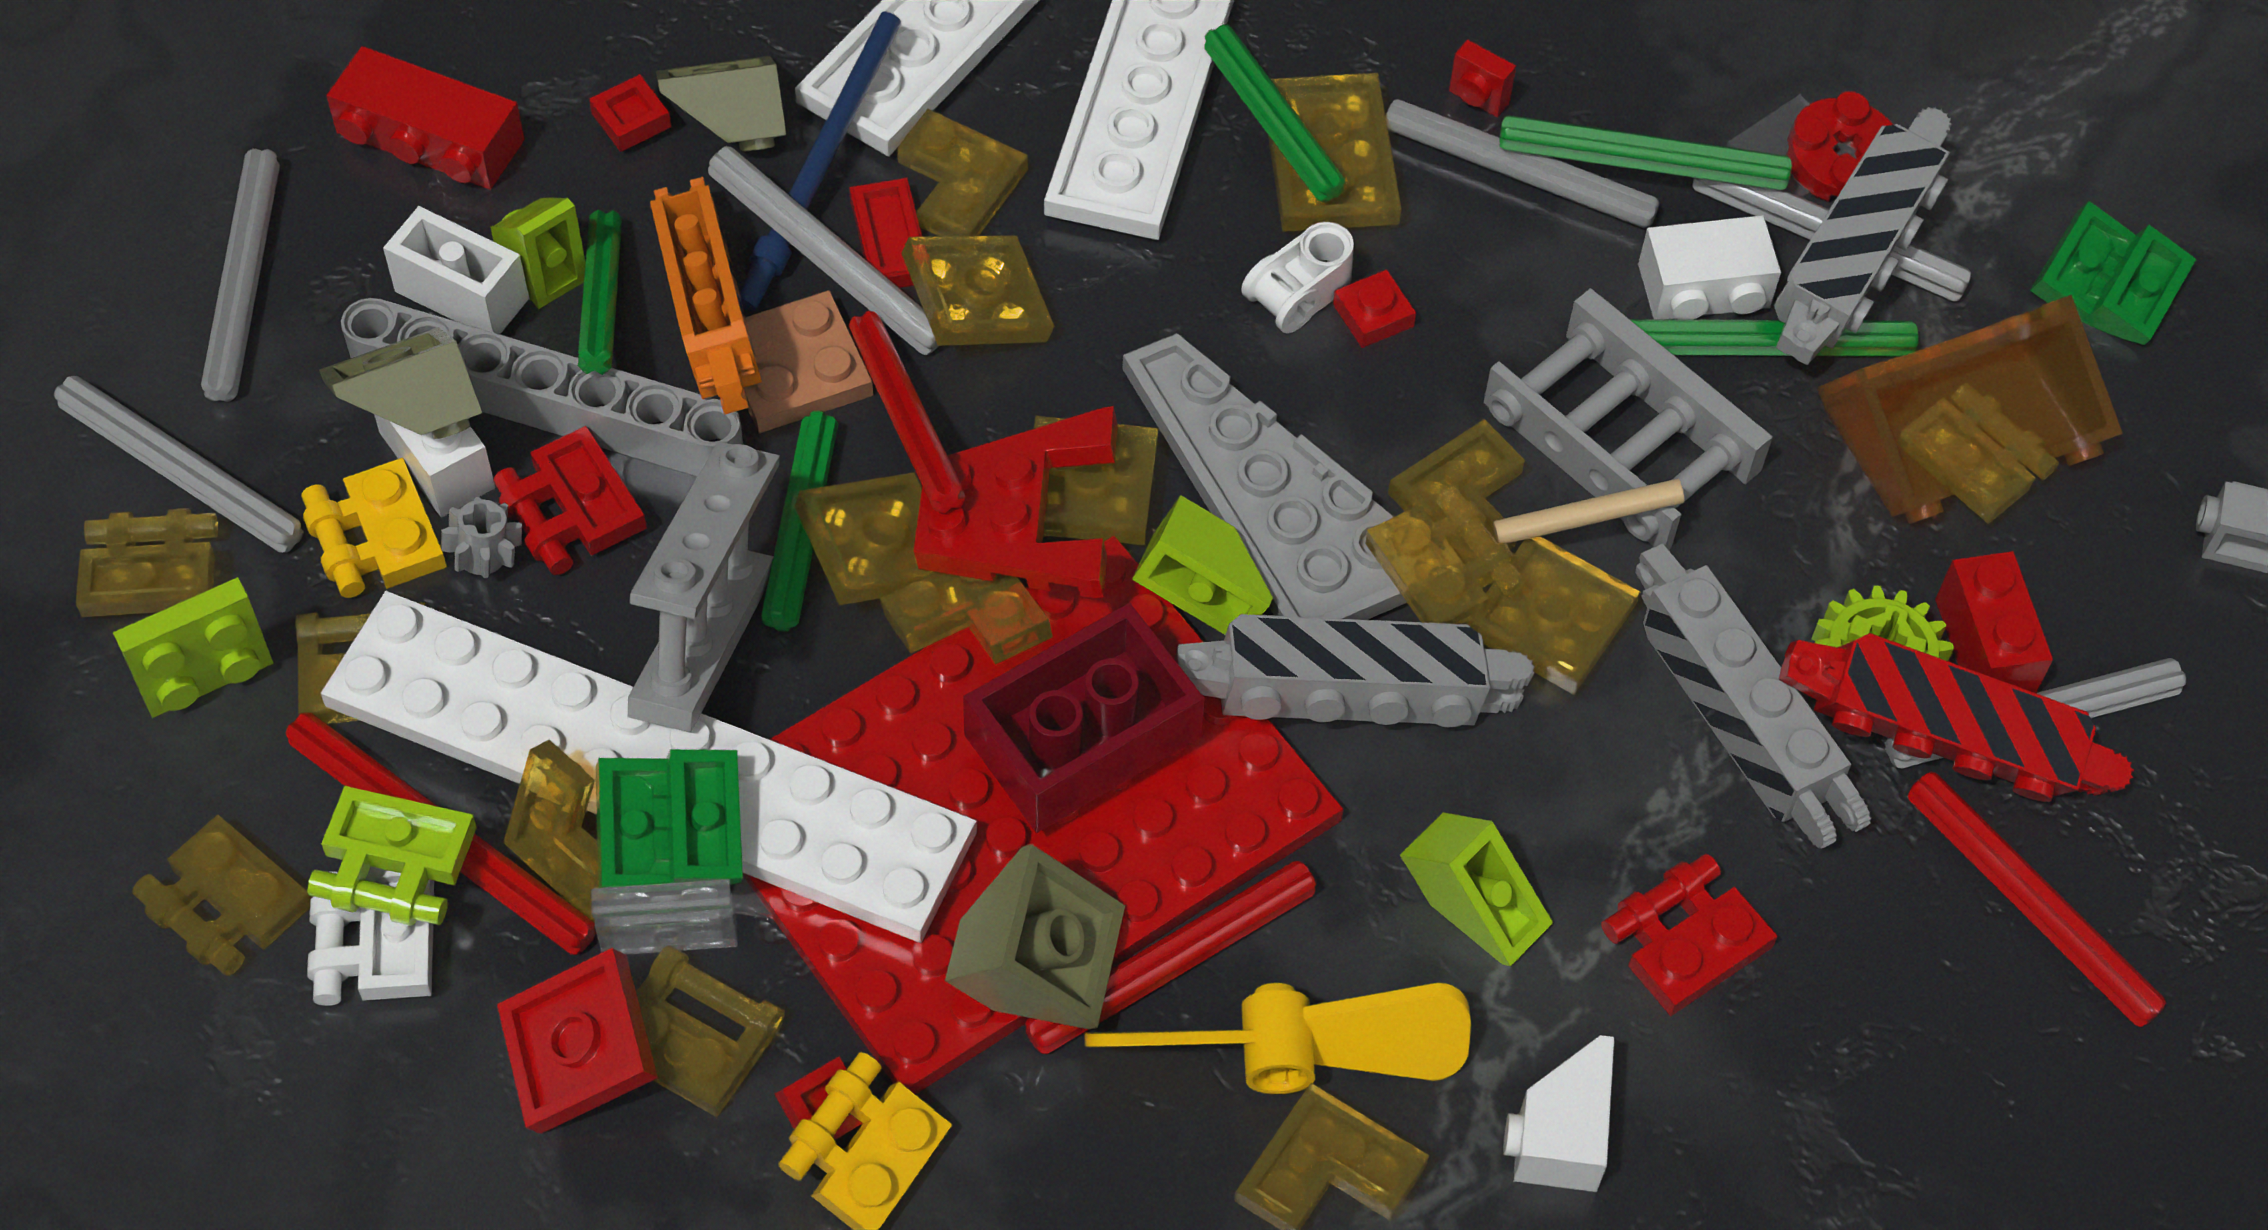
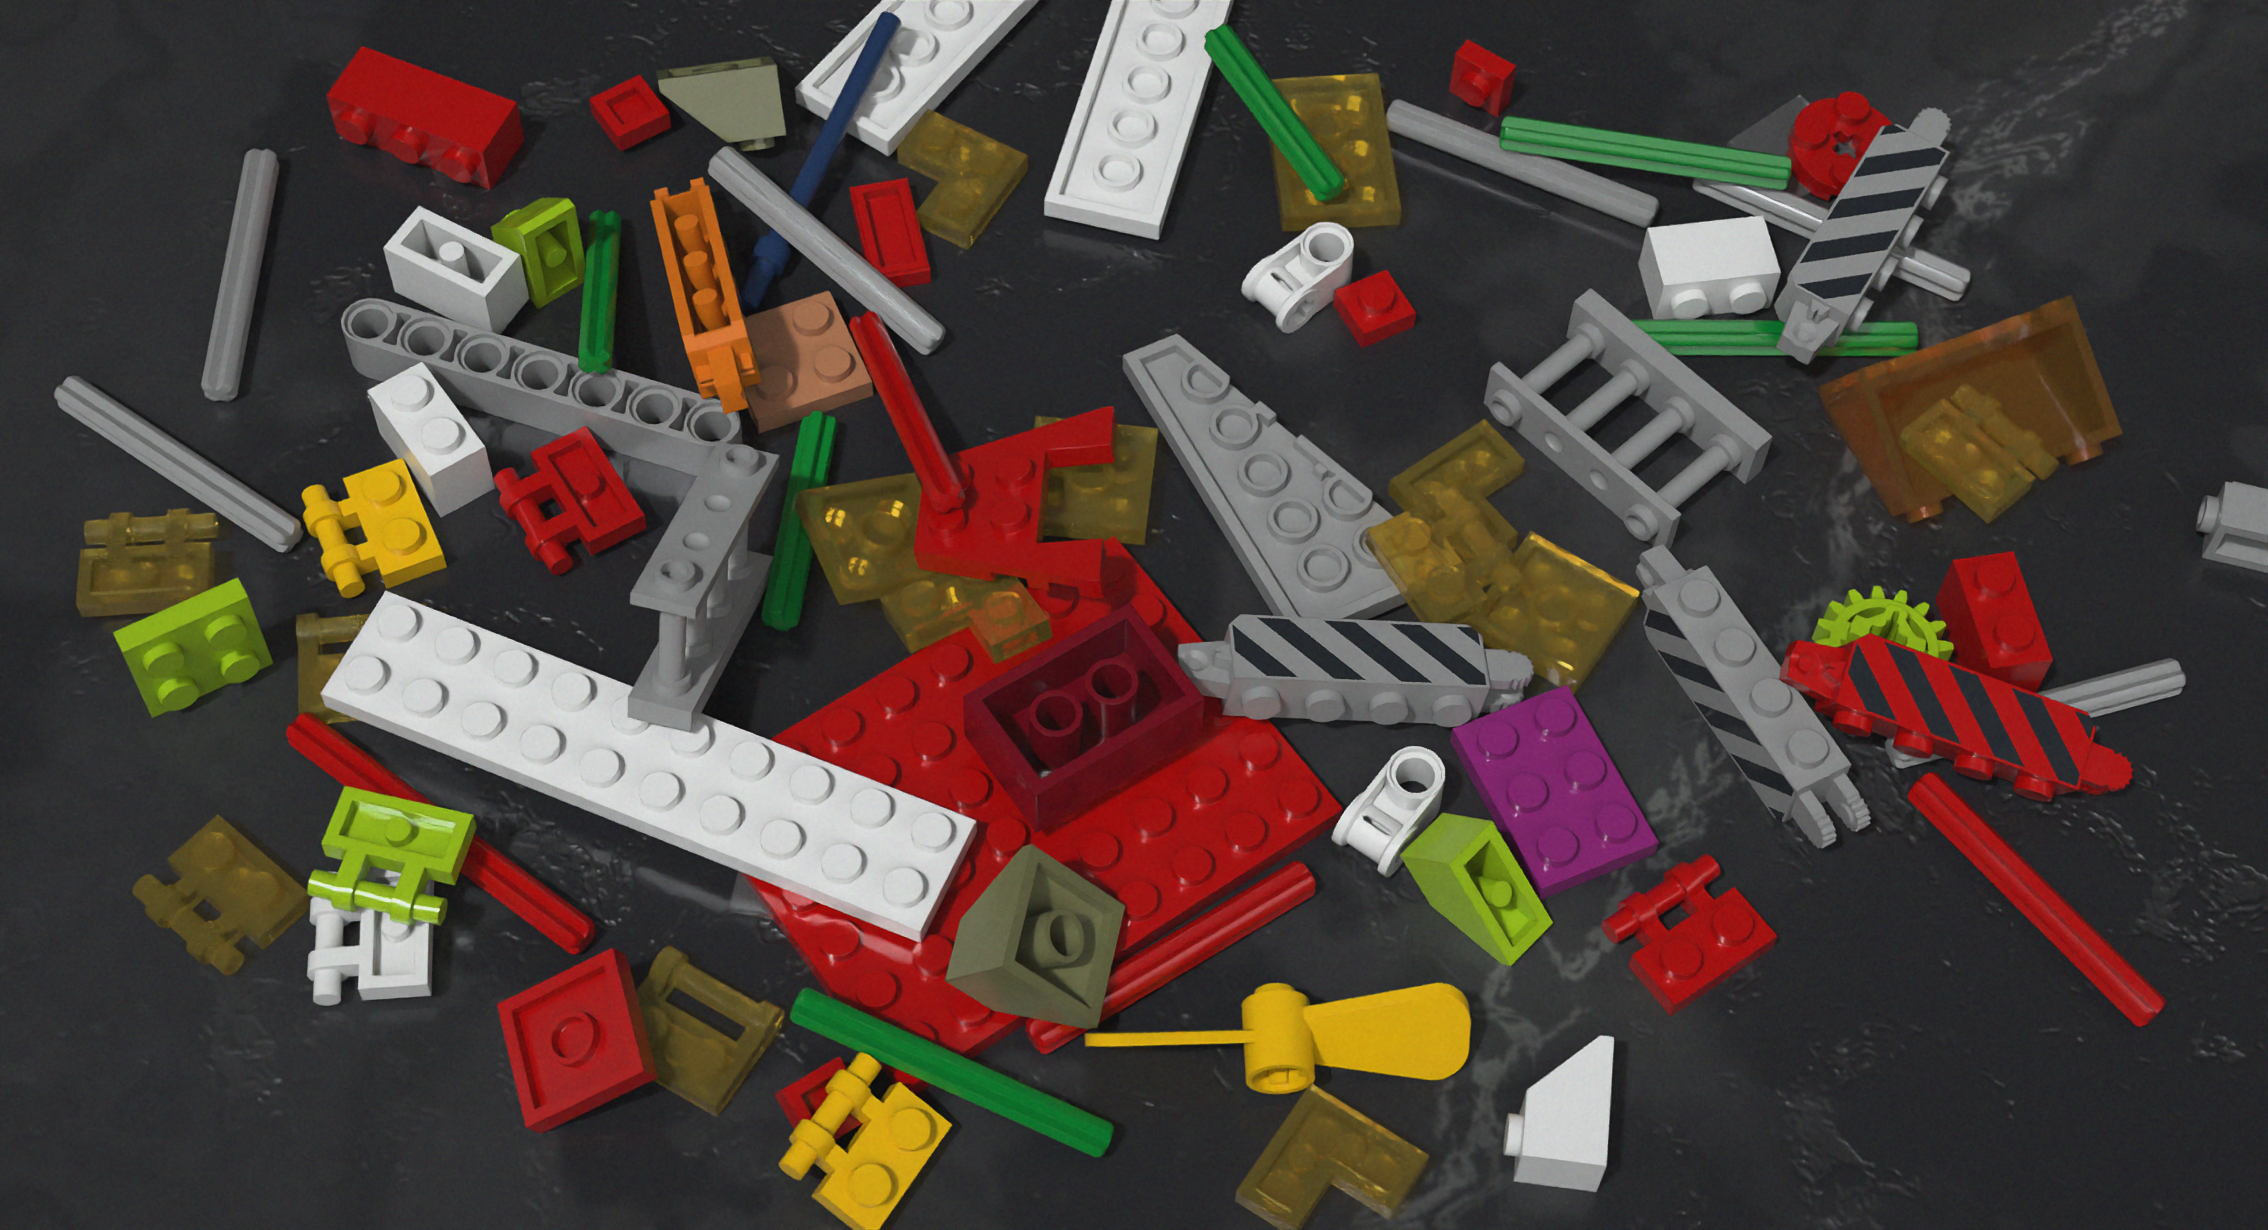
olive slope [319,327,482,439] -> none
light grey gear [441,497,522,578] -> none
clear yellow plate [503,739,619,924] -> none
clear plate [591,879,738,954] -> none
green slope [595,749,743,895] -> none
clear yellow plate [902,236,1055,346] -> none
lime slope [1132,495,1273,635] -> none
tan bar [1493,478,1684,545] -> none
green slope [2030,201,2196,345] -> none
none -> green axle [790,988,1114,1158]
none -> white piece [1332,746,1445,877]
none -> magenta plate [1450,685,1659,900]

